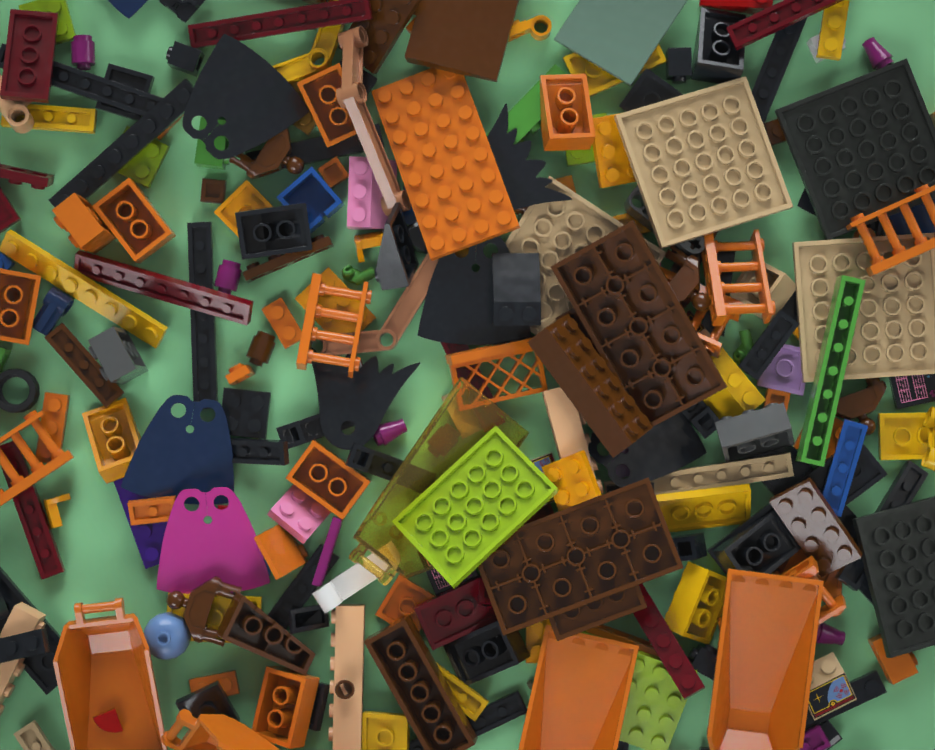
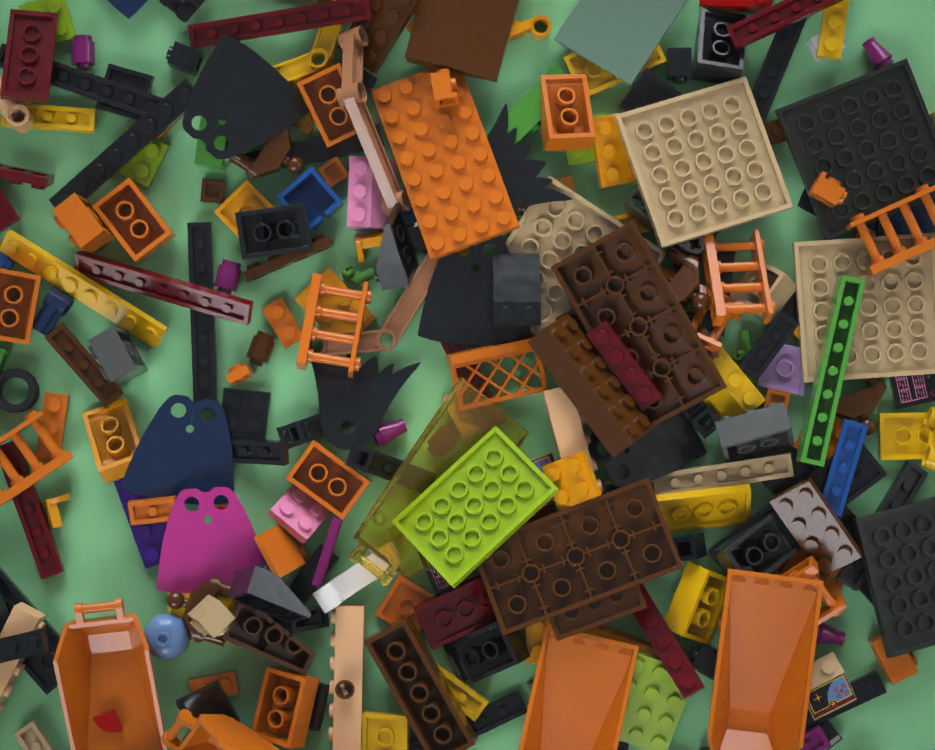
none -> tan brick [188,594,235,638]
none -> black slope [227,564,311,623]
none -> orange brick [430,69,461,108]
none -> dark red plate [586,320,663,411]
none -> orange brick [808,171,847,208]

